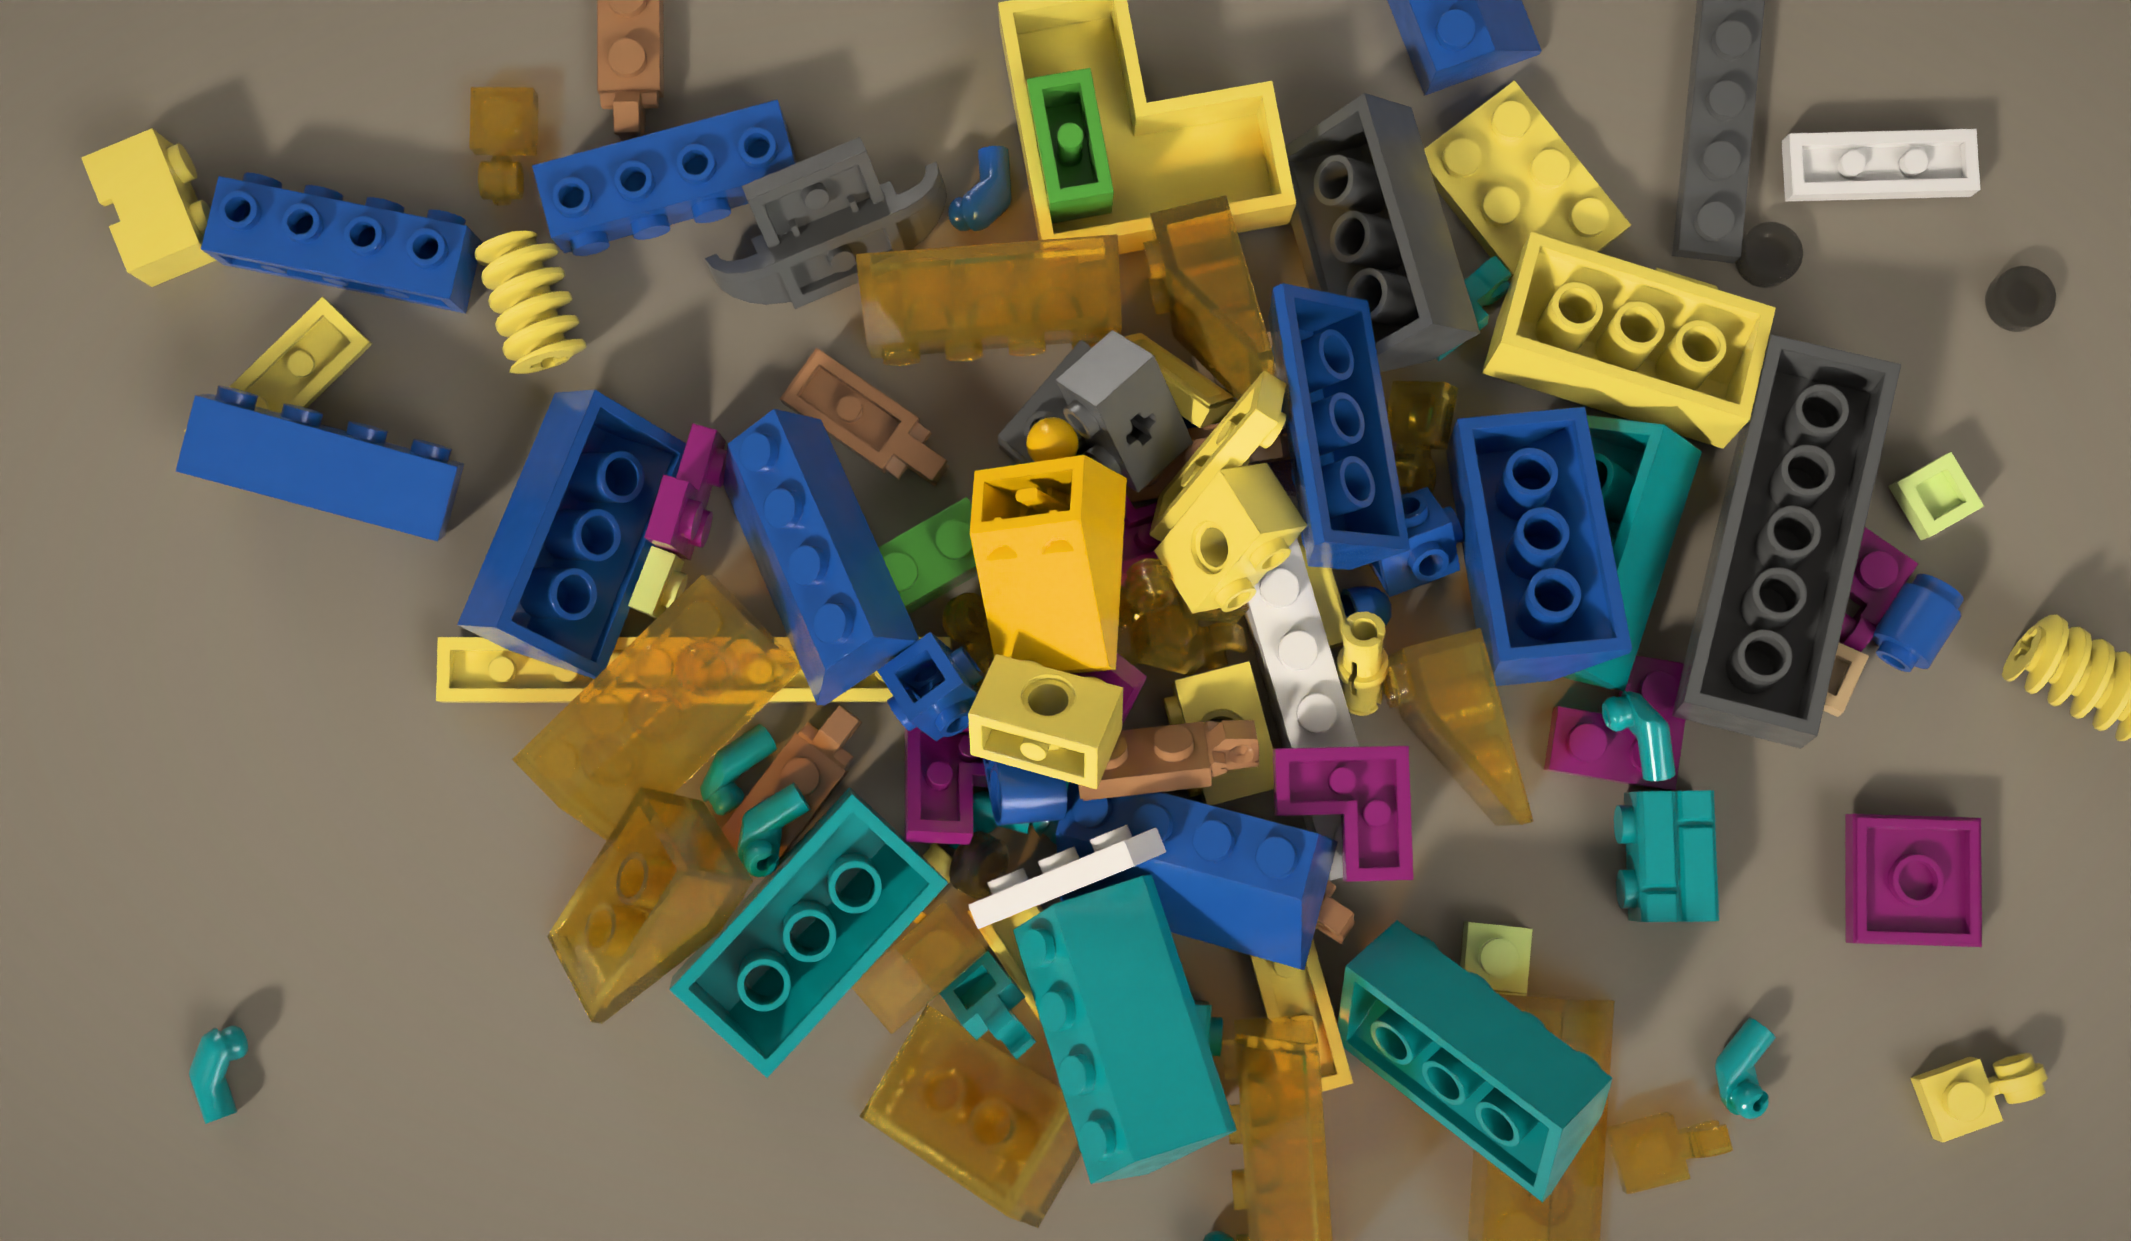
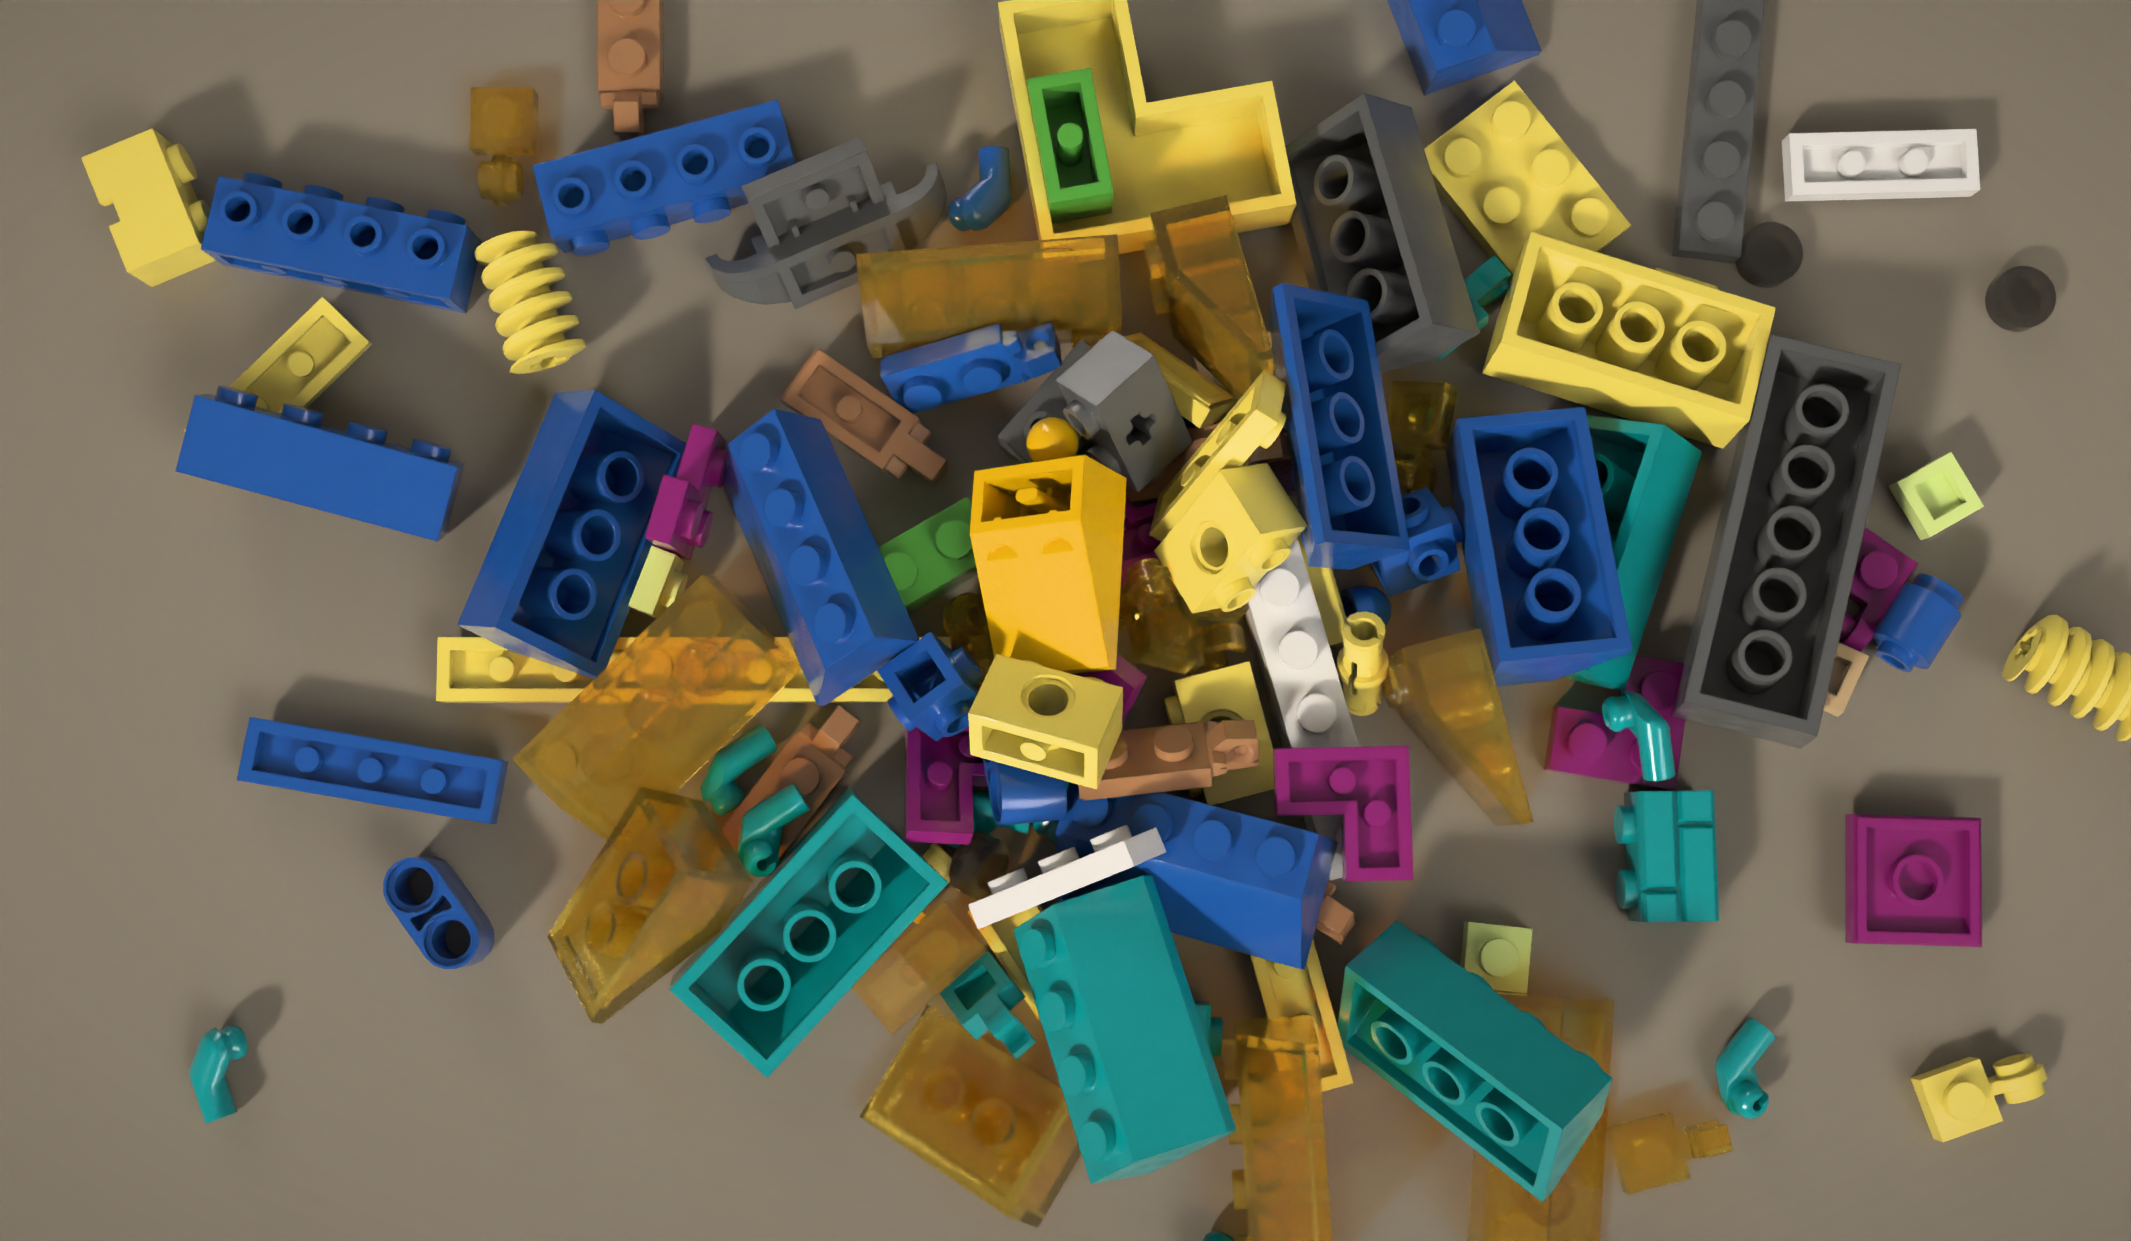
none -> blue plate [237,717,508,824]
none -> blue beam [383,857,494,969]
none -> blue hinge [880,322,1062,413]

